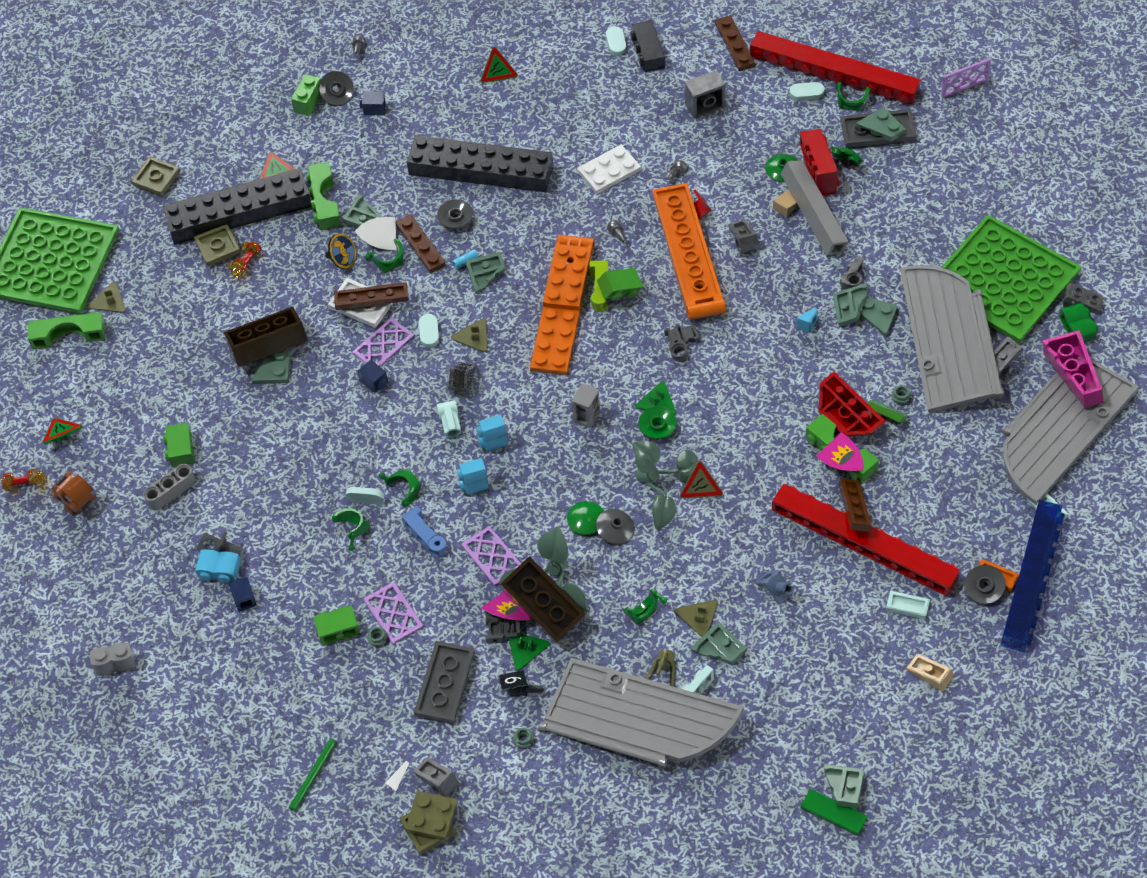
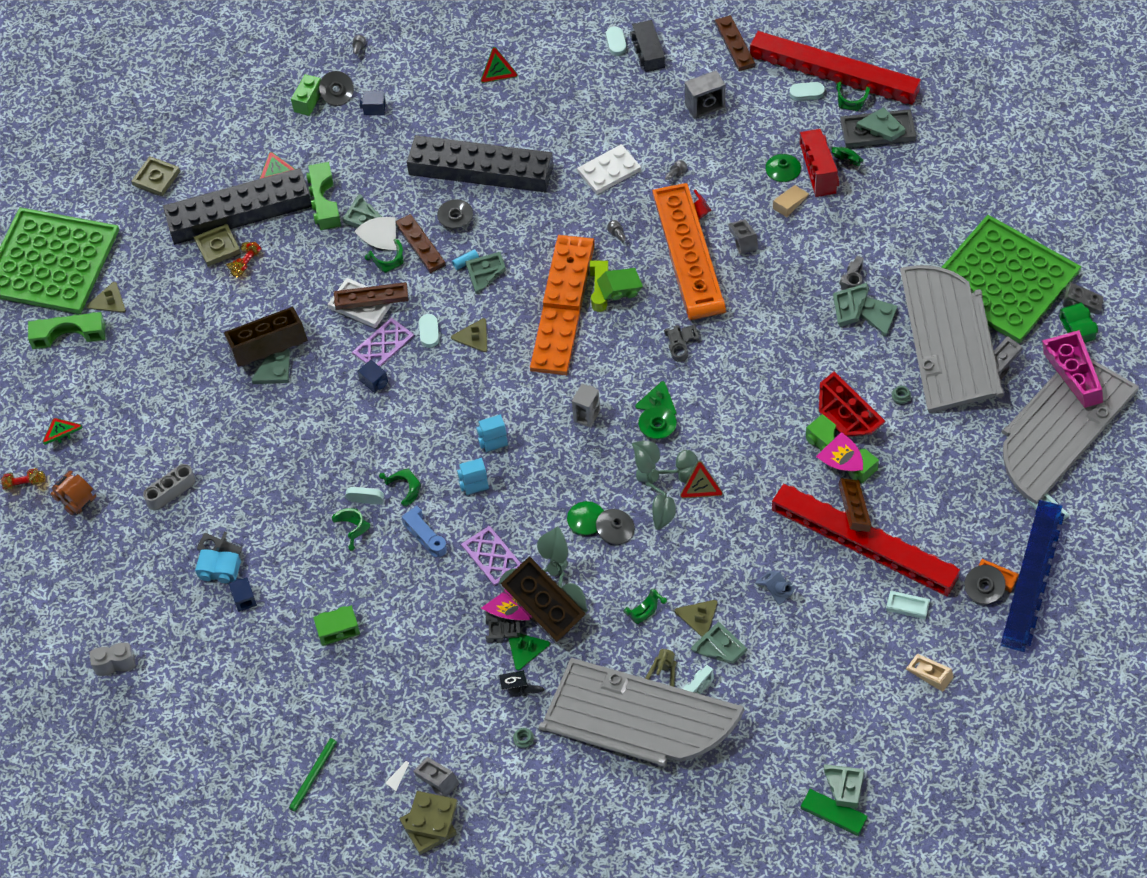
bright green brick [163,422,195,467] -> none
shield [325,233,356,269] -> none
lavender window [363,582,423,645] -> none
sand green plate [367,627,388,646] -> none
dark grey plate [414,641,475,724] -> none
light aqua piece [437,400,461,438] -> none
clear smoke slope [448,362,477,395] -> none
light grey brick [781,160,849,255] -> none
medium azure slope [797,308,818,333] -> none
bright green tile [868,399,908,423] -> none
lavender window [941,58,992,98] -> none

